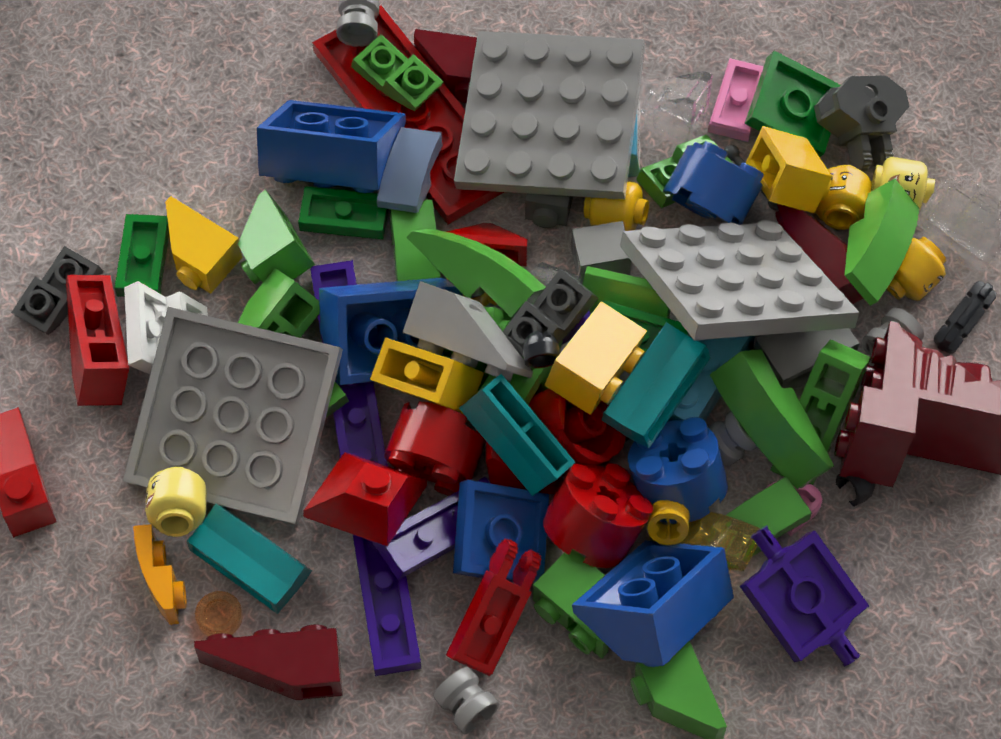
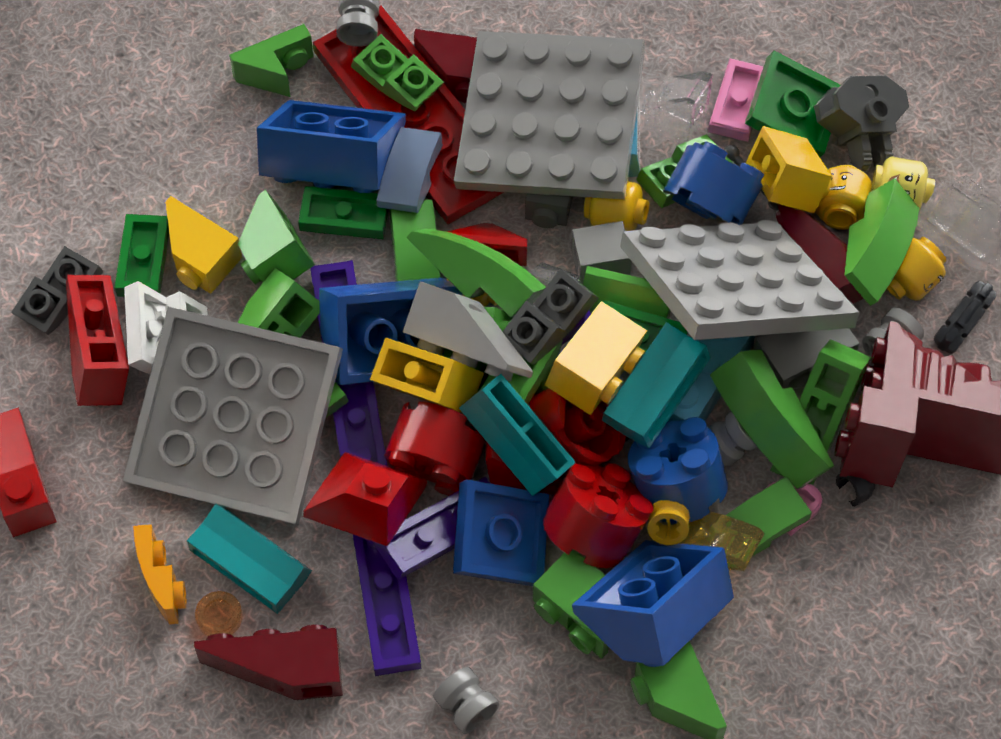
light yellow head [145,467,207,537] -> none
red hinge [446,538,542,676] -> none
black hinge [523,331,560,368] -> none
dark purple plate [740,525,869,667] -> none
none -> bright green slope [229,24,314,97]

